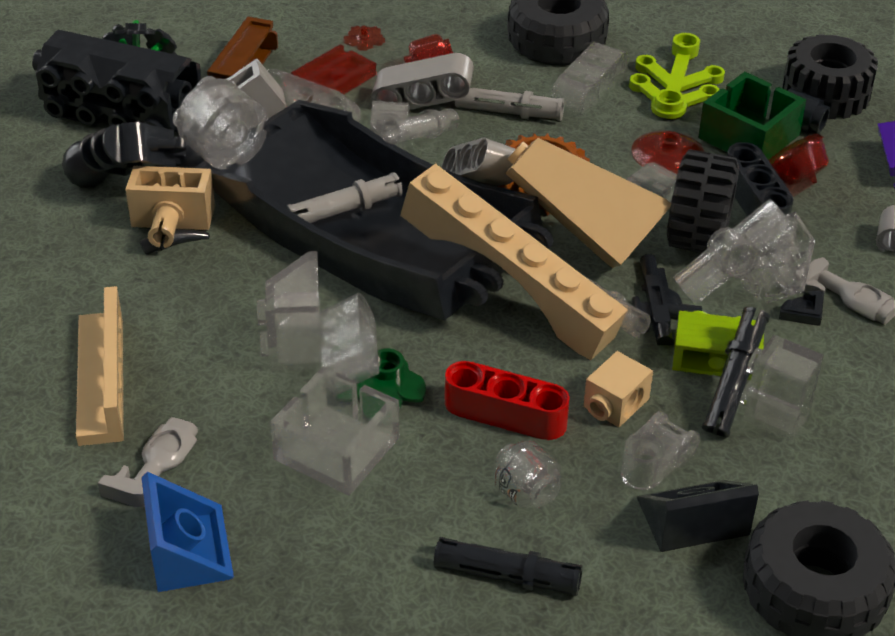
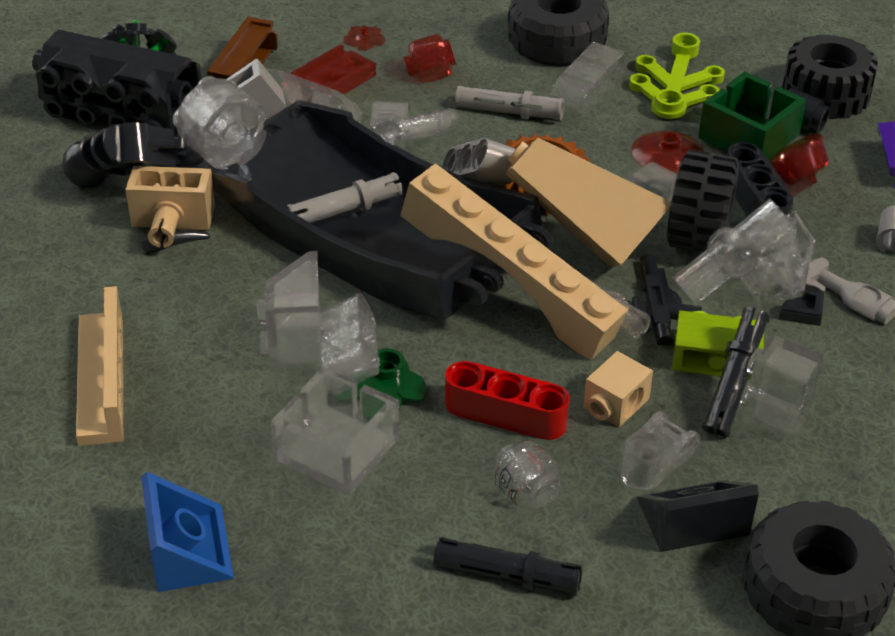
light grey piece [98,417,198,507] -> none
light grey beam [370,53,474,112] -> none

